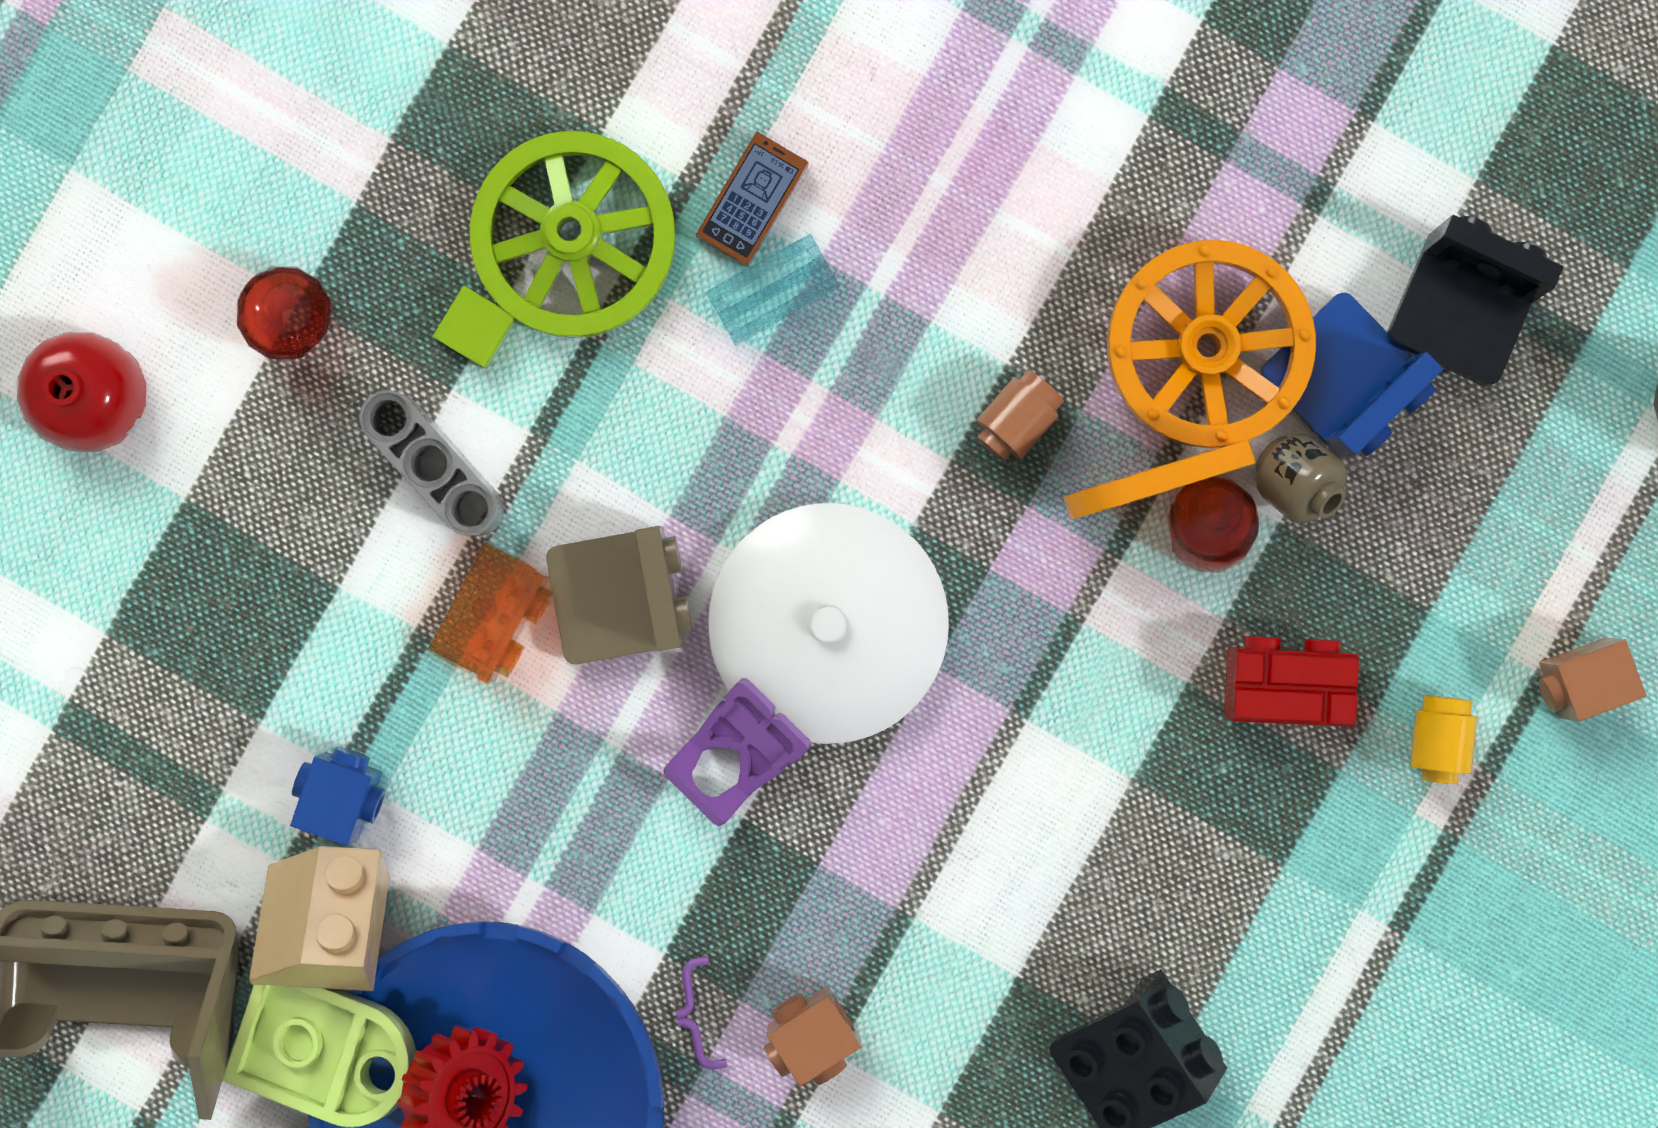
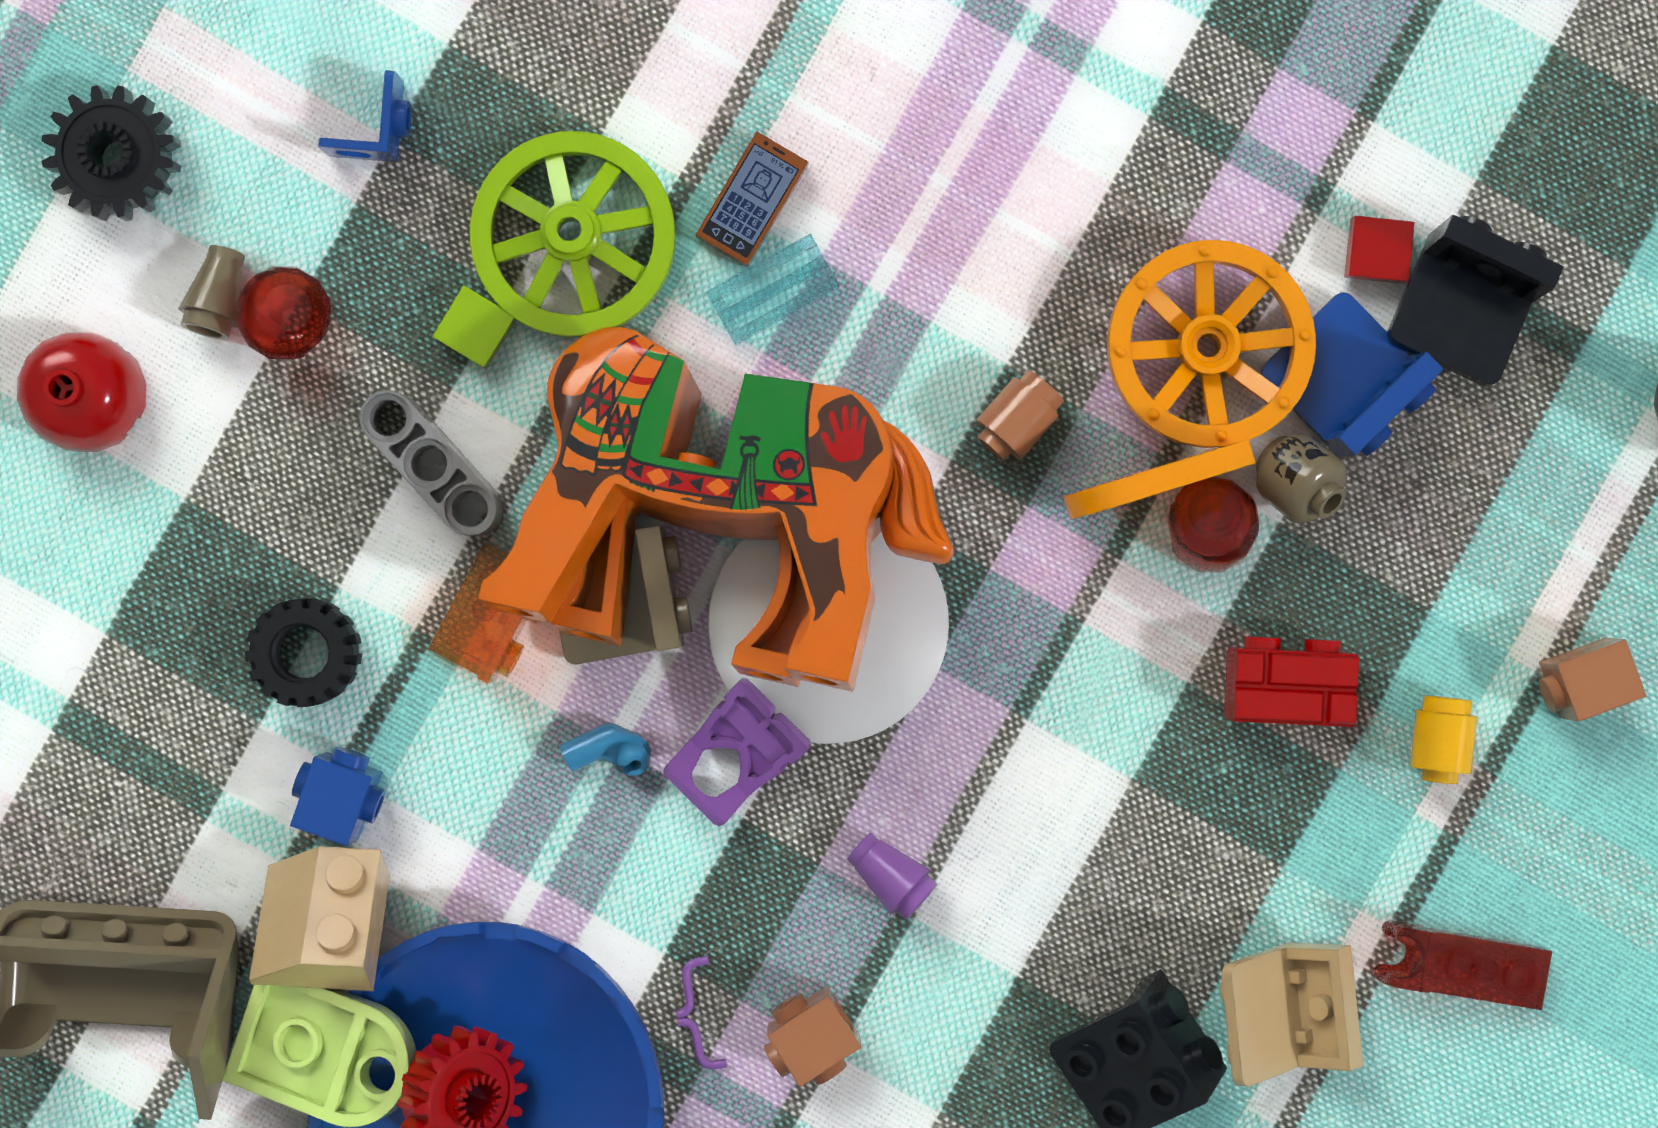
none -> black gear [42,85,182,221]
none -> dark tan cone [178,245,245,340]
none -> black tyre [245,598,362,707]
none -> blue bracket [318,70,411,162]
none -> orange animal [478,327,954,692]
none -> dark azure arm [560,723,651,776]
none -> medium lavender cone [847,832,938,920]
none -> tan bracket [1220,942,1364,1087]
none -> red tile [1344,215,1415,284]
none -> clear red plate [1374,920,1552,1010]

